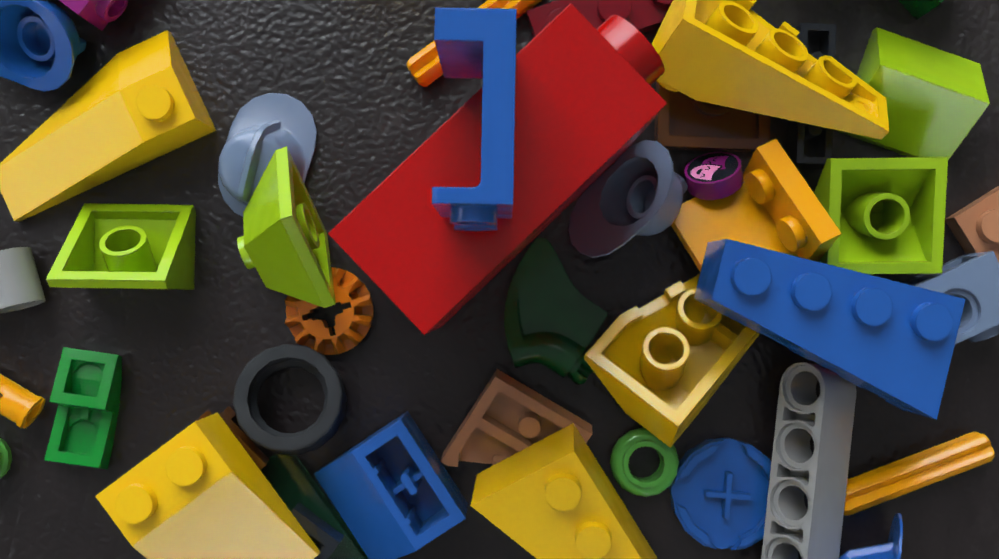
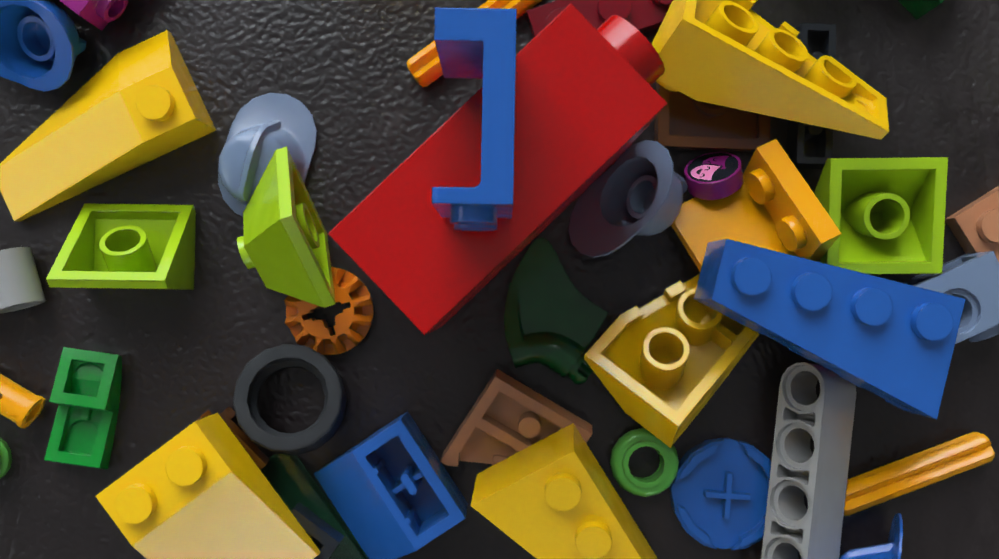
lime slope [837,27,990,160] -> none

